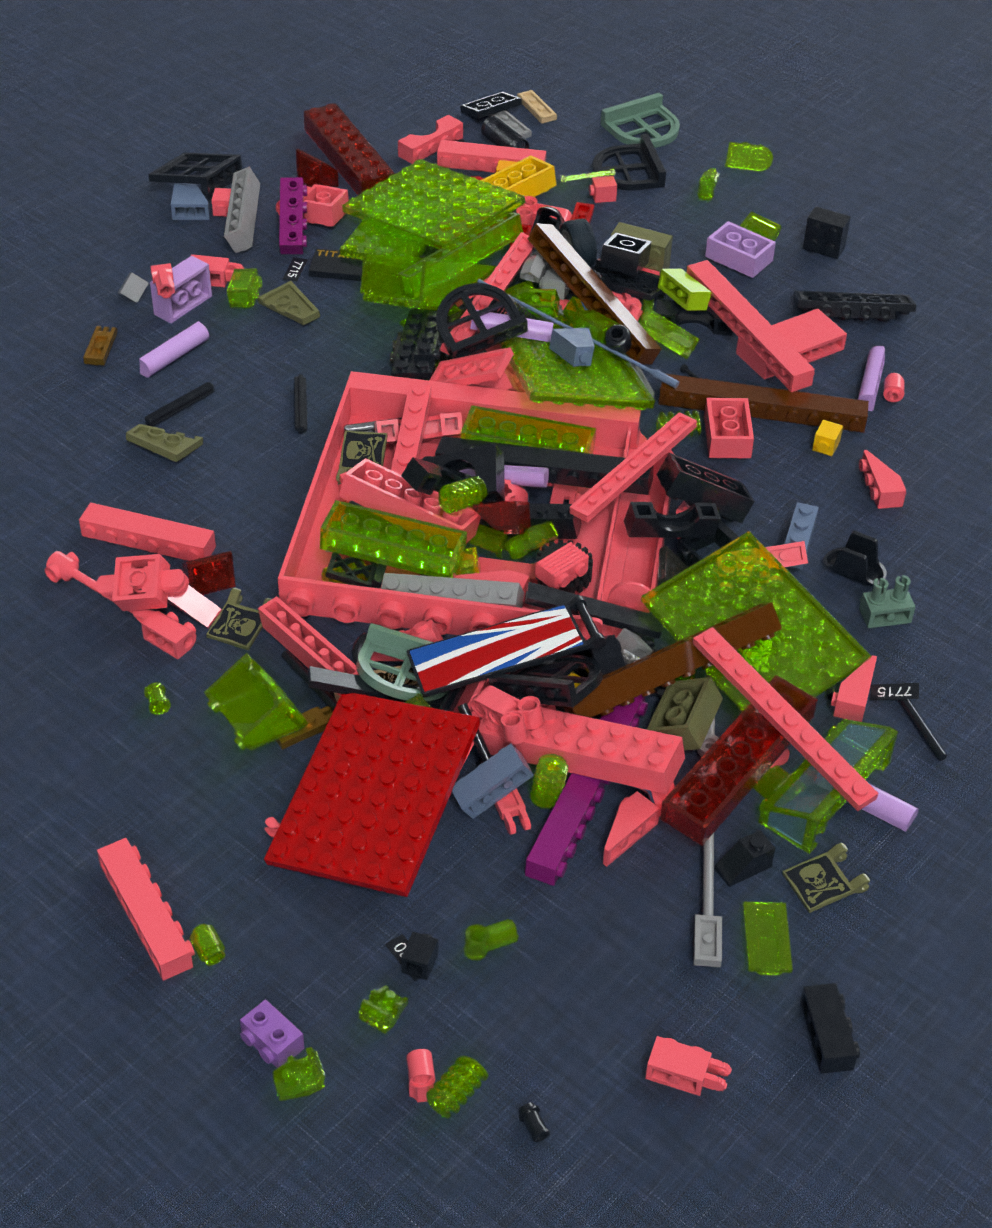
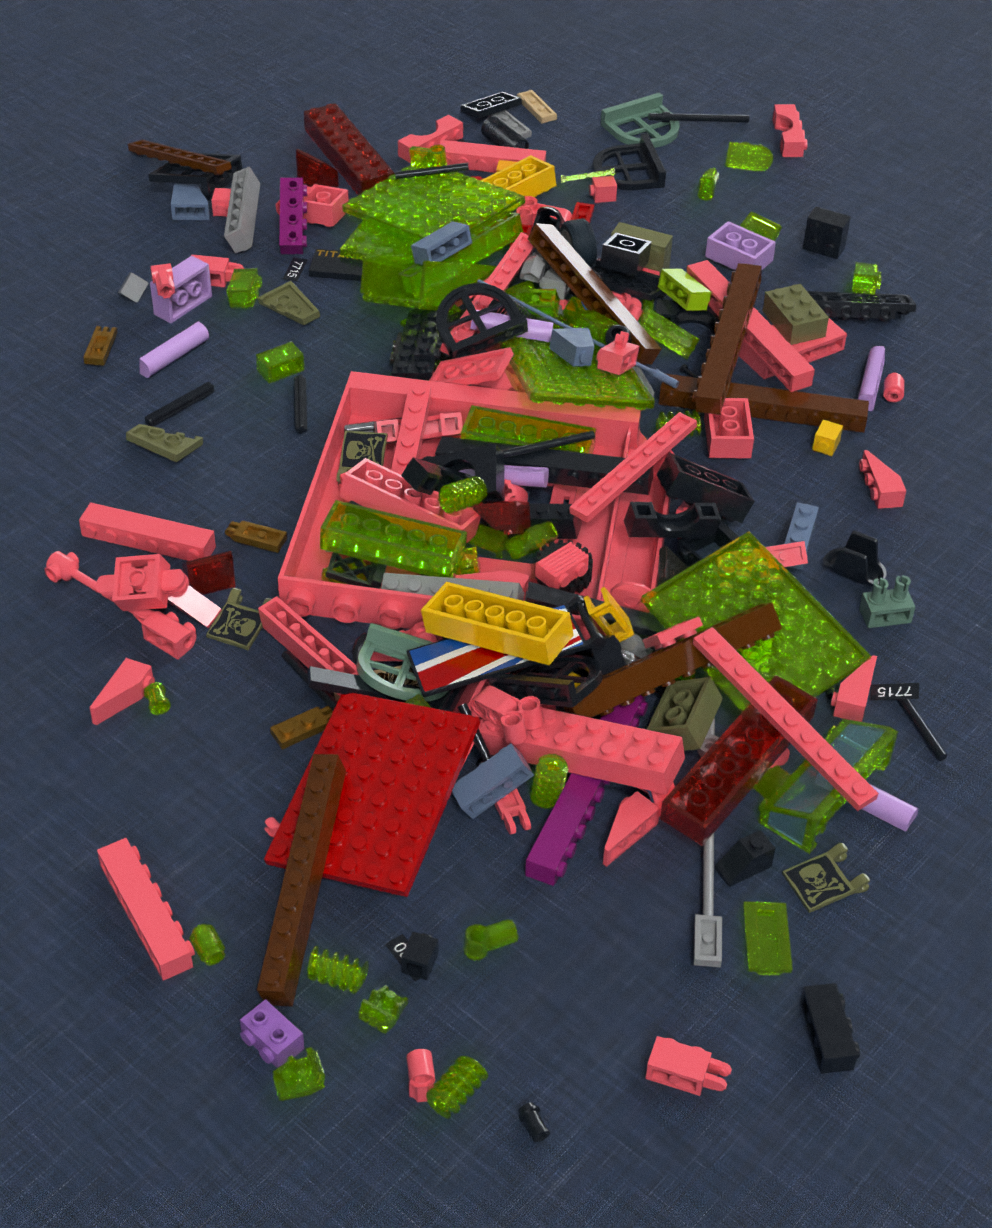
clear neon green windscreen [204,653,309,751] -> none
none -> coral slope [89,658,155,725]
none -> reddish brown plate [128,139,232,175]
none -> pearl gold hinge [225,521,287,553]
none -> clear neon green brick [256,341,304,383]
none -> reddish brown brick [257,754,346,1007]
none -> clear neon green piece [308,945,369,994]
none -> black bar [395,163,469,179]
none -> clear neon green plate [409,145,447,168]
none -> sand blue brick [411,221,472,267]
none -> yellow brick [421,582,574,665]
none -> black bar [502,430,595,458]
none -> yellow window [584,587,635,642]
none -> coral brick [596,331,639,375]
none -> coral plate [642,617,703,650]
none -> black bar [648,112,750,122]
none -> reddish brown brick [692,263,762,415]
none -> olive brick [763,284,829,345]
none -> coral arch [772,104,807,157]
none -> clear neon green brick [852,262,882,295]

